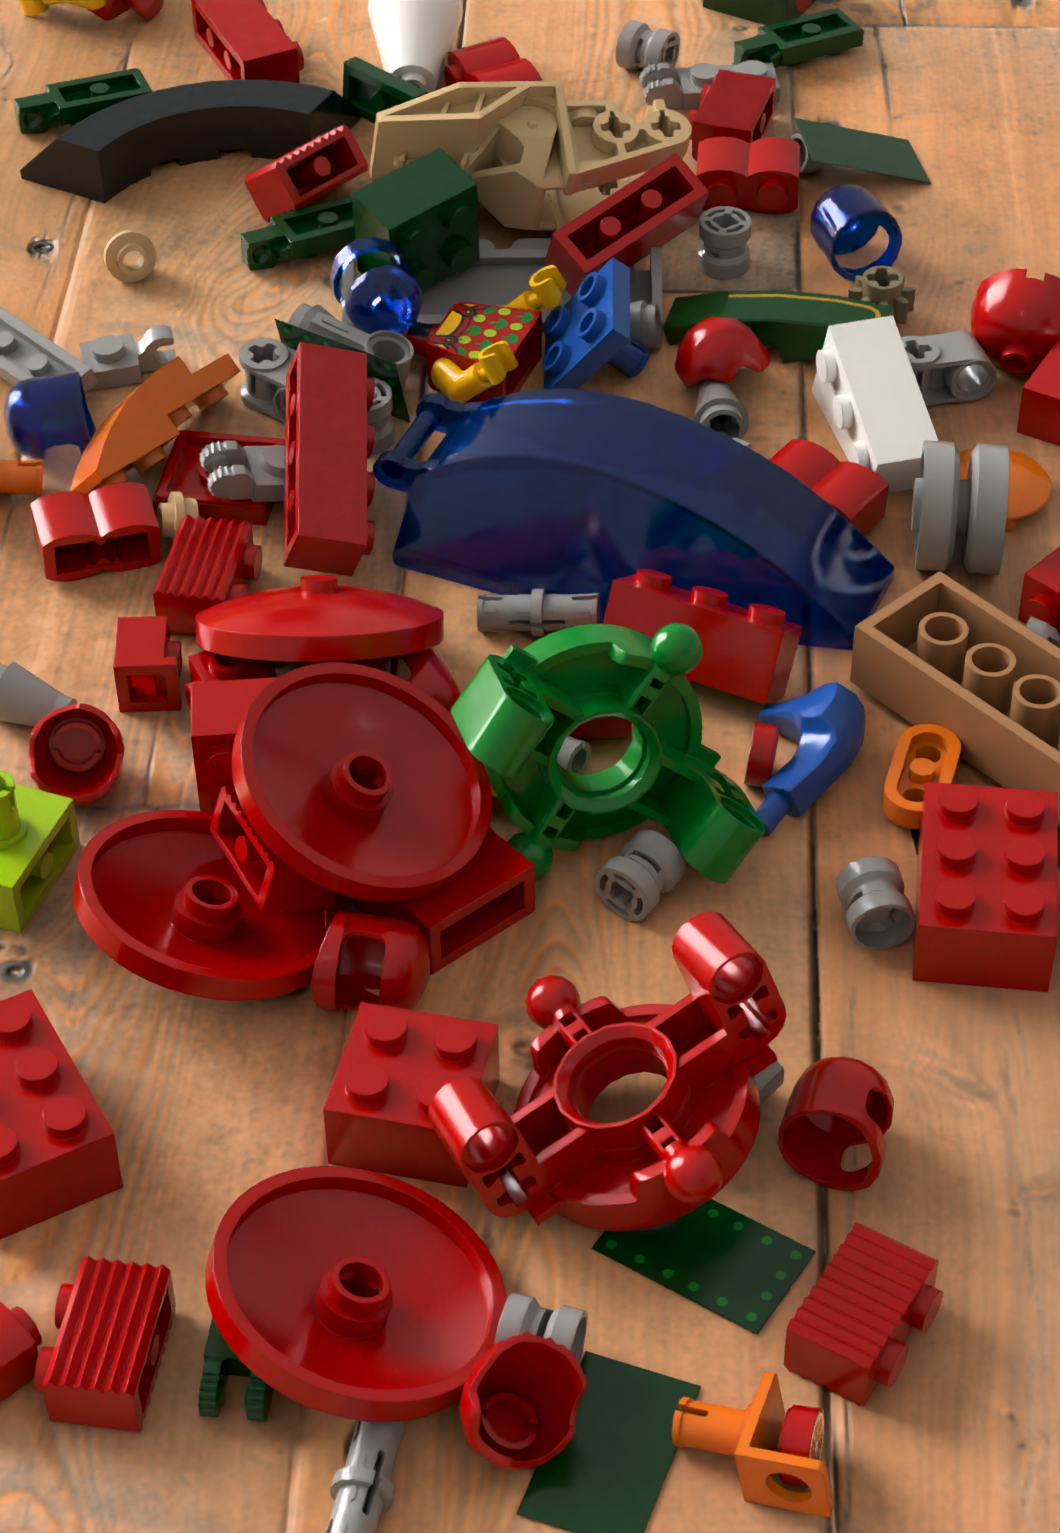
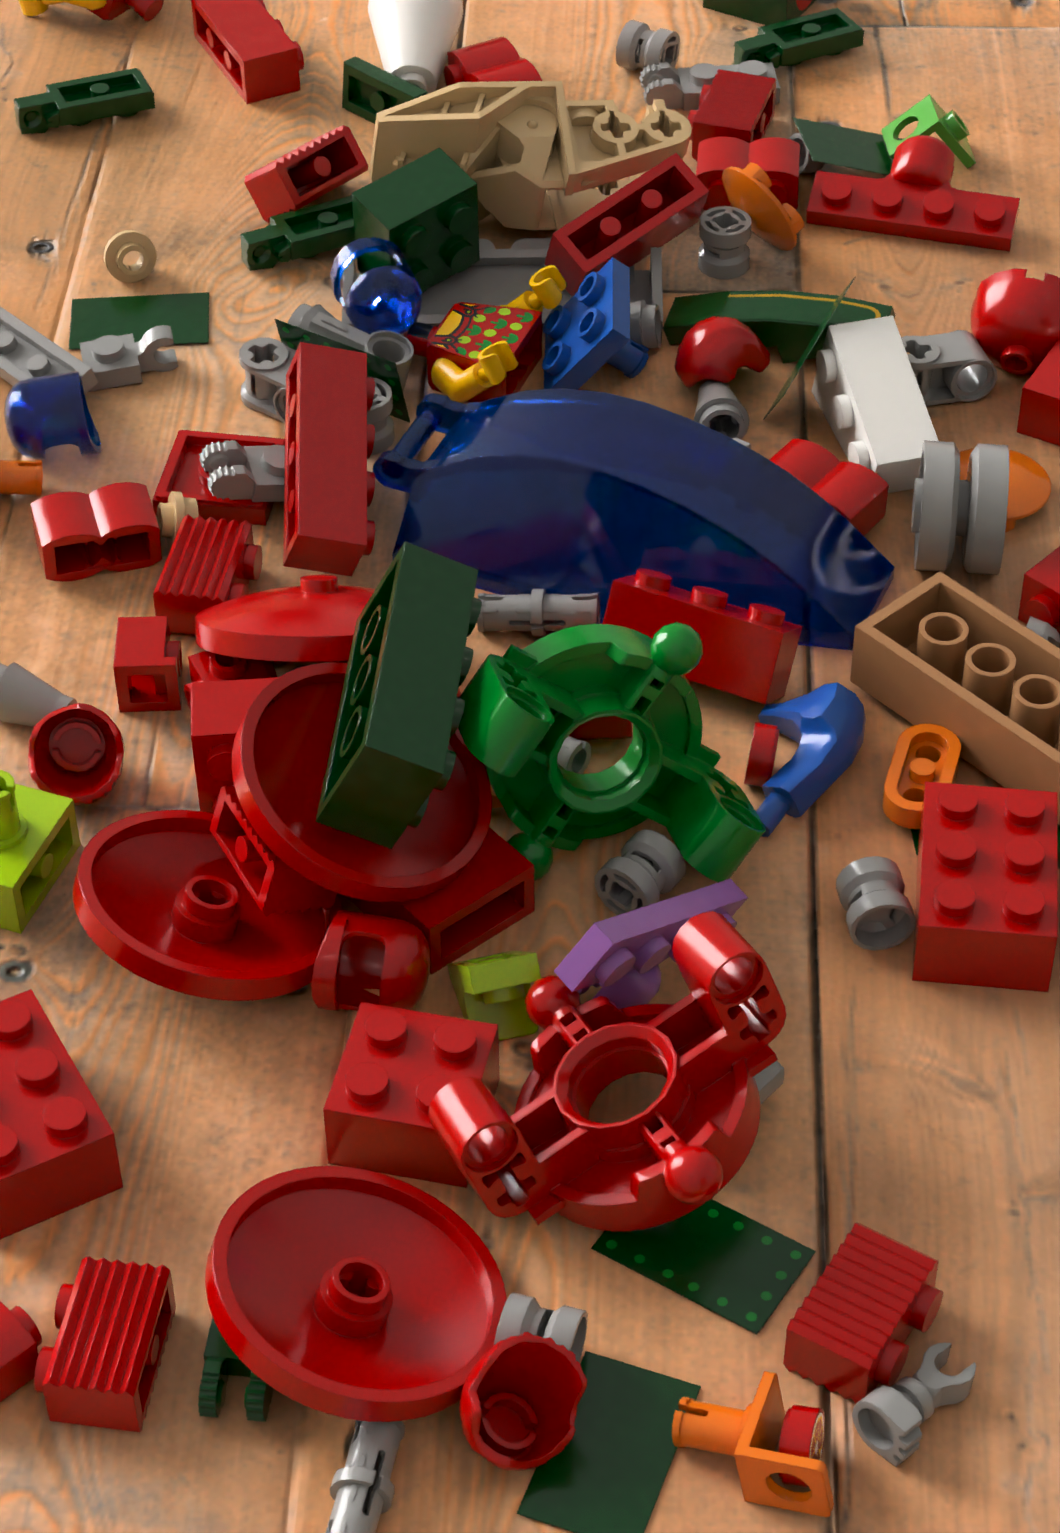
black brick [20,80,362,203] -> none
orange slope [70,353,241,494] -> none
red helmet [777,1056,894,1192] -> none
clear blue helmet [810,184,902,282] -> none
dark tan gear [848,266,915,327] -> none
none -> dark green sticker [69,292,209,350]
none -> dark green brick [315,541,482,849]
none -> lime slope [447,950,541,1041]
none -> medium lavender plate [554,878,748,1008]
none -> orange dish [722,162,805,251]
none -> dark green sticker [763,277,855,420]
none -> red plate [806,135,1020,252]
none -> light grey piece [852,1343,976,1467]
none -> bright green bracket [881,94,976,169]

